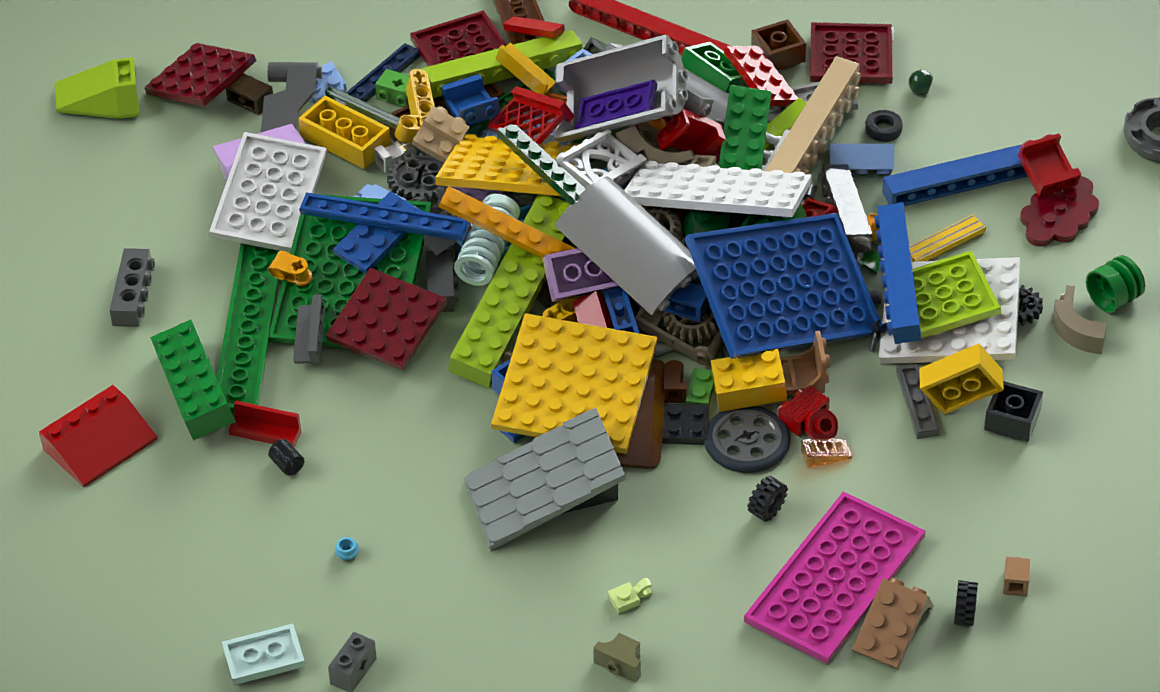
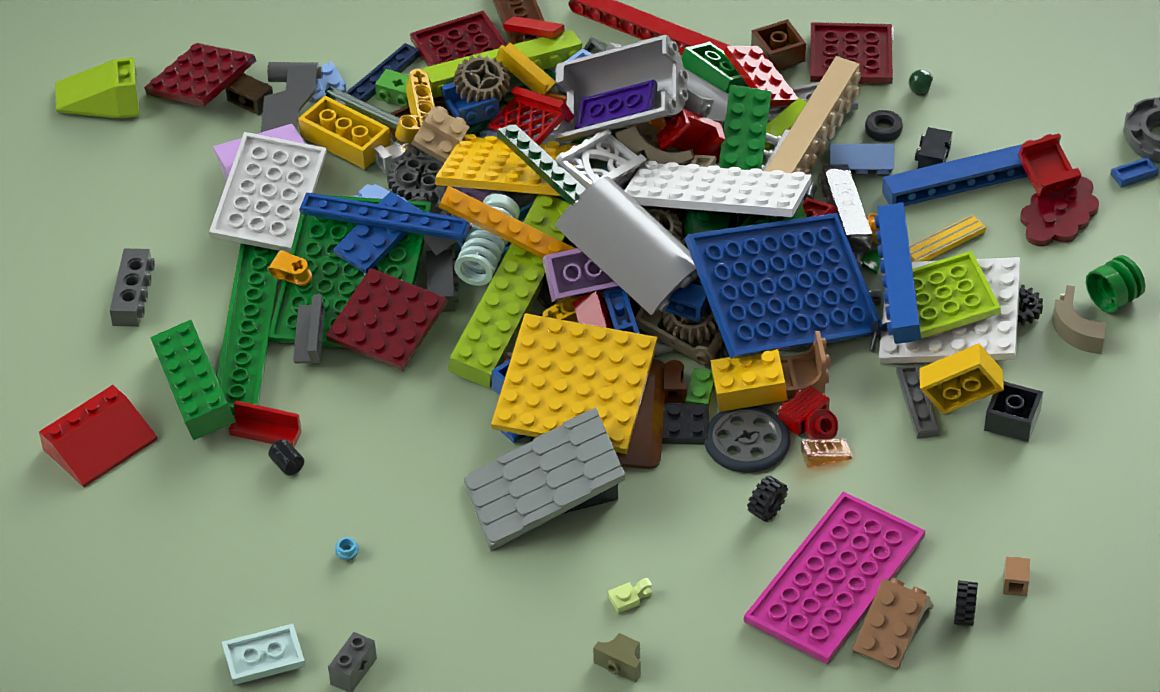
none -> dark tan gear [454,54,510,104]
none -> black brick [915,127,953,169]
none -> blue tile [1110,157,1159,188]

